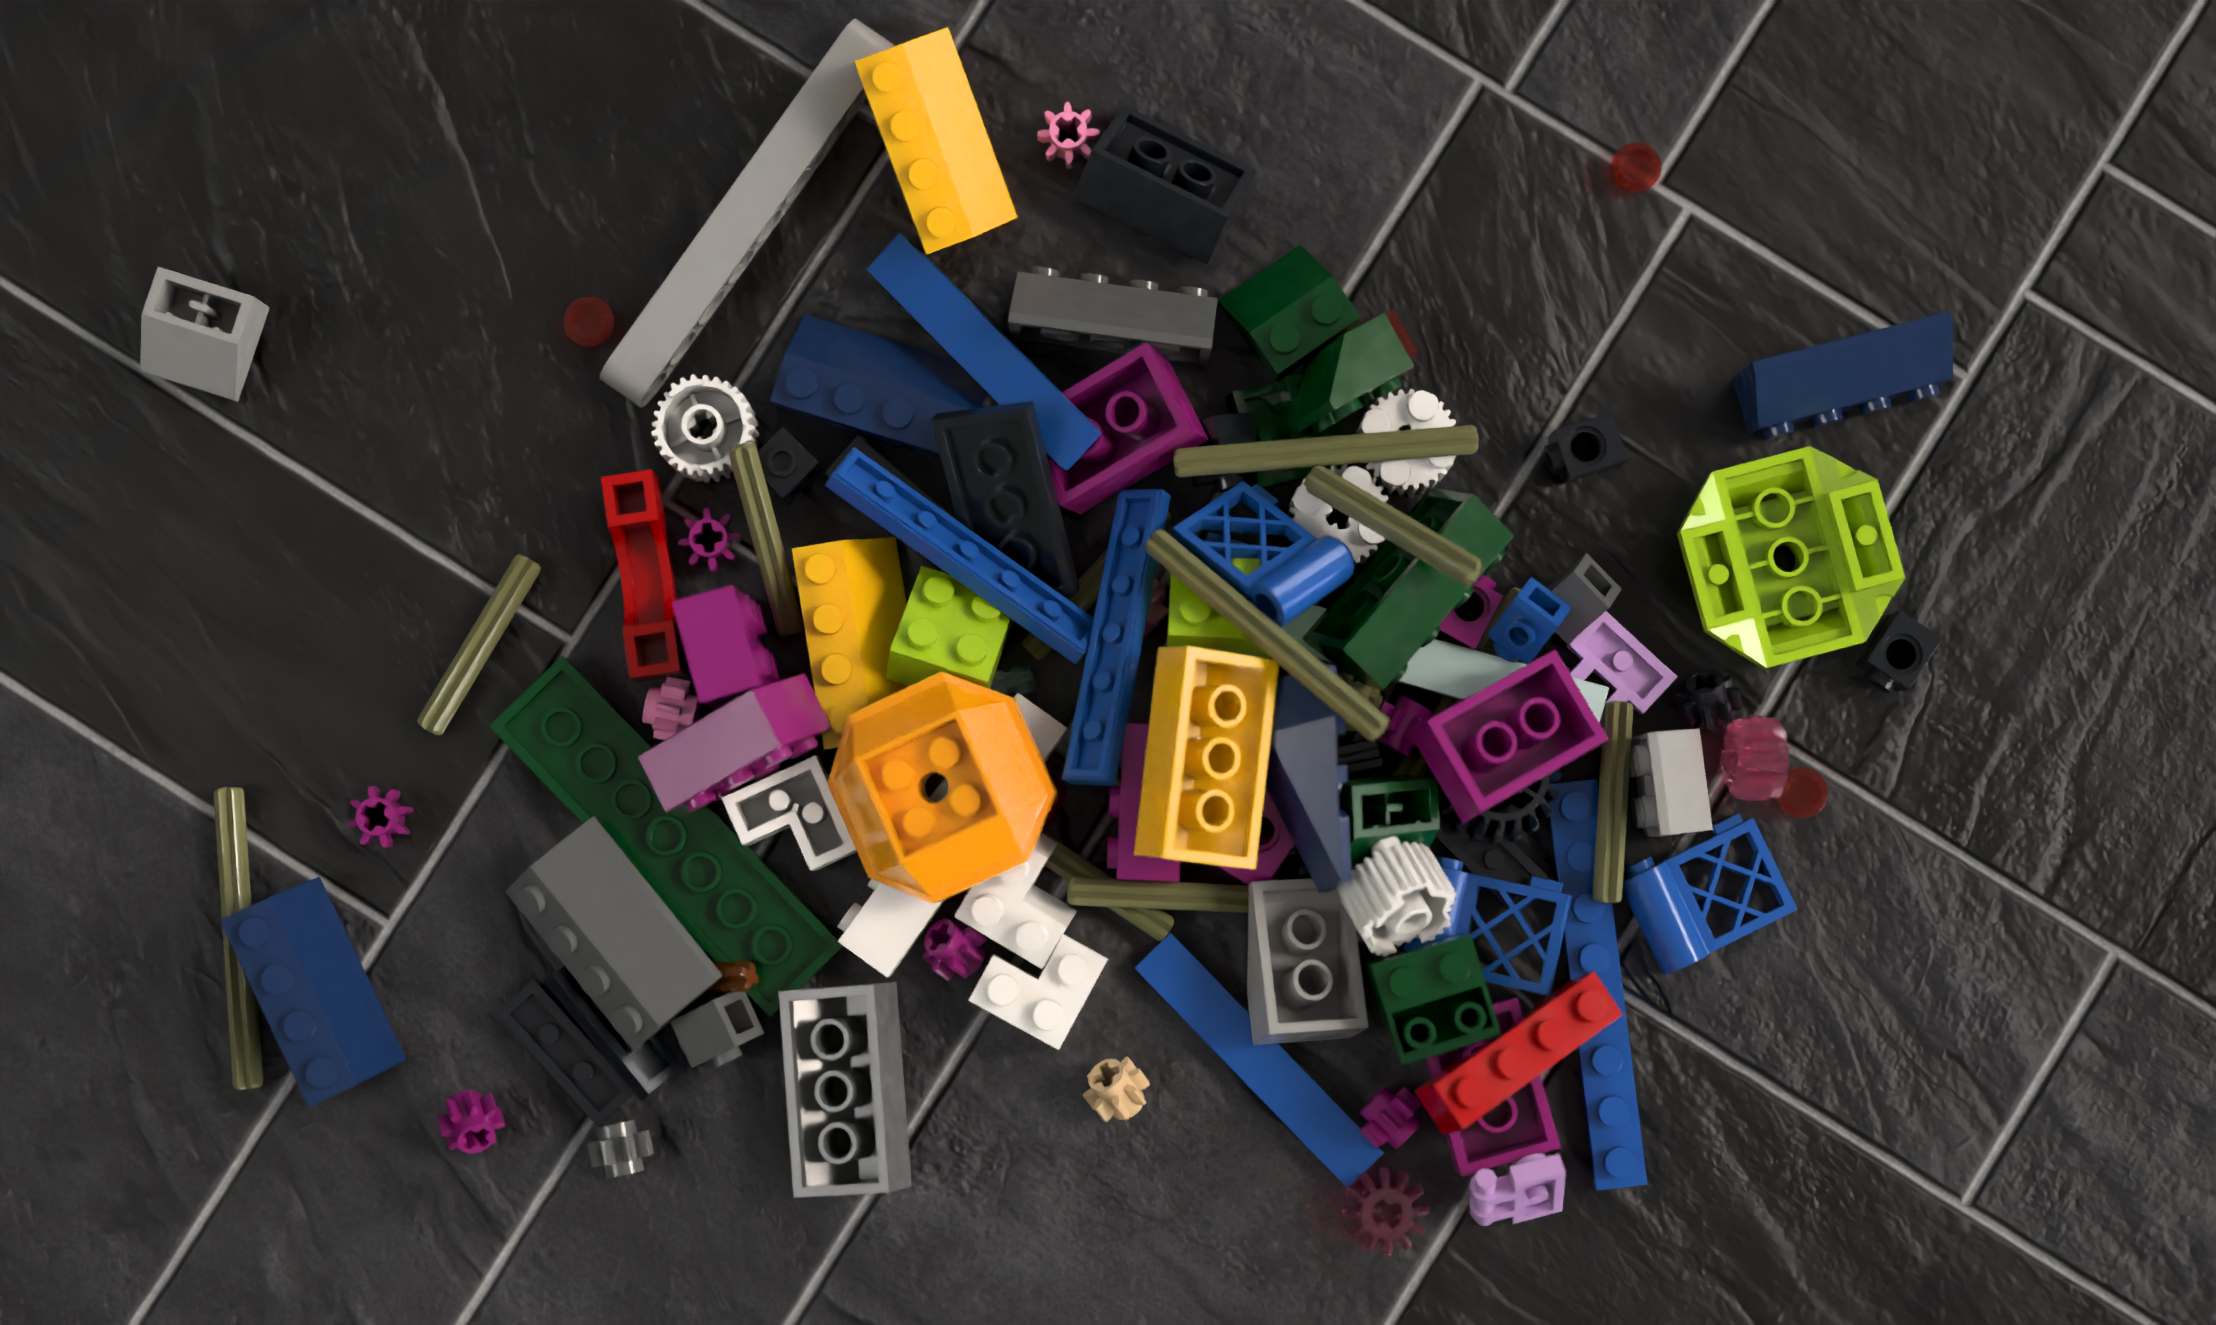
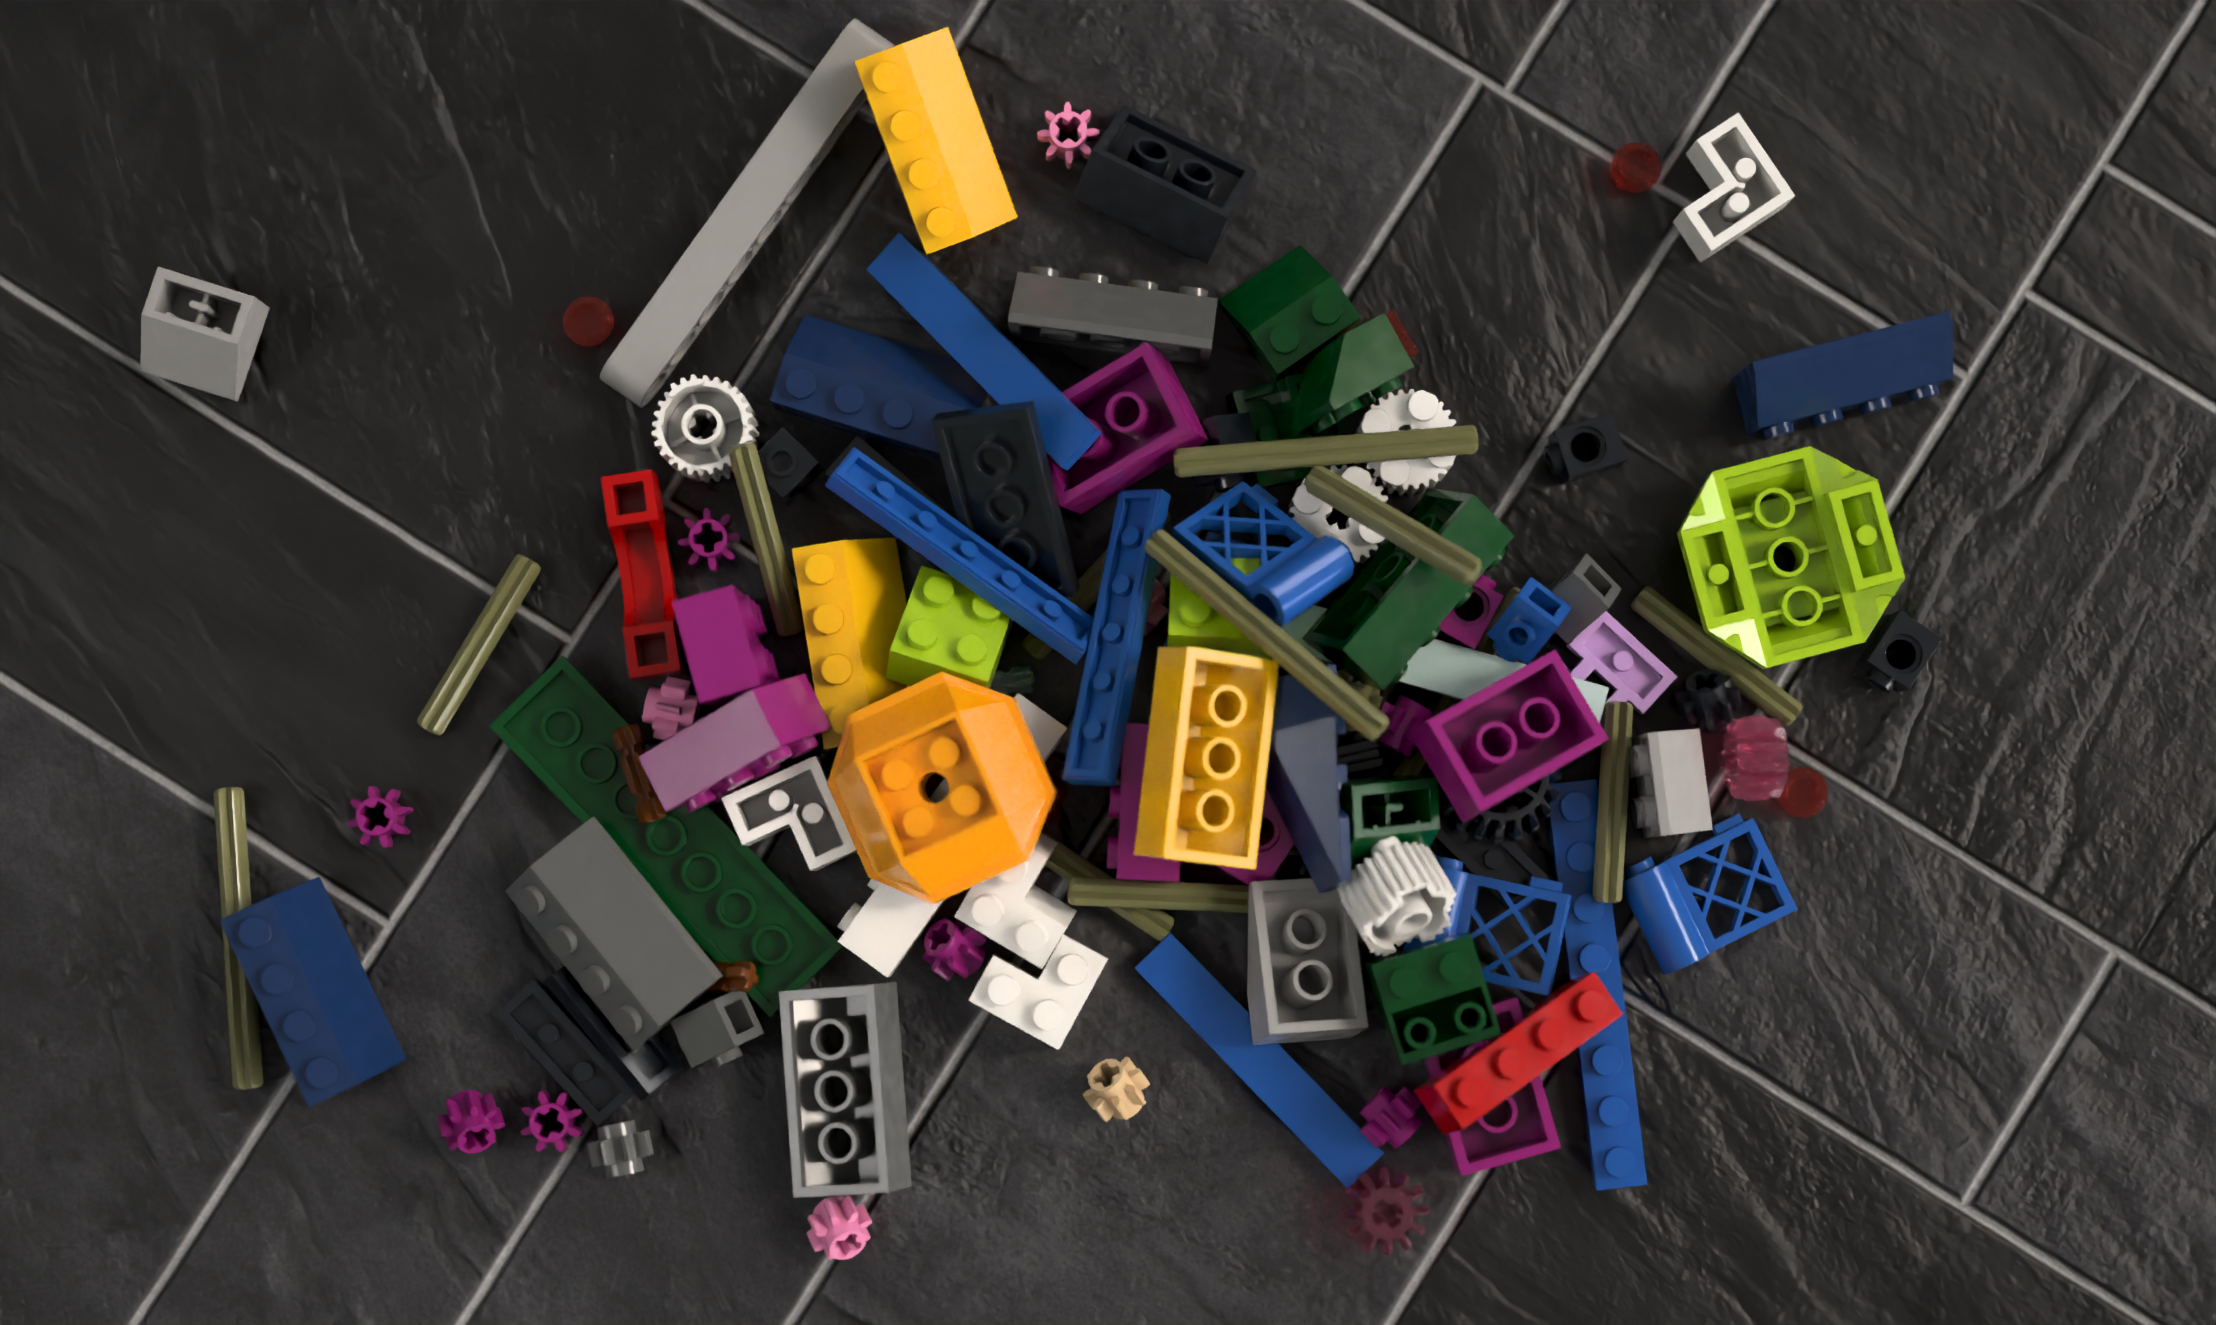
lavender plate [1469,1154,1566,1226] -> none
none -> magenta gear [521,1090,584,1153]
none -> reddish brown axle [612,724,667,824]
none -> bright pink gear [806,1196,872,1260]
none -> olive axle [1630,586,1802,726]
none -> white brick [1673,113,1795,263]

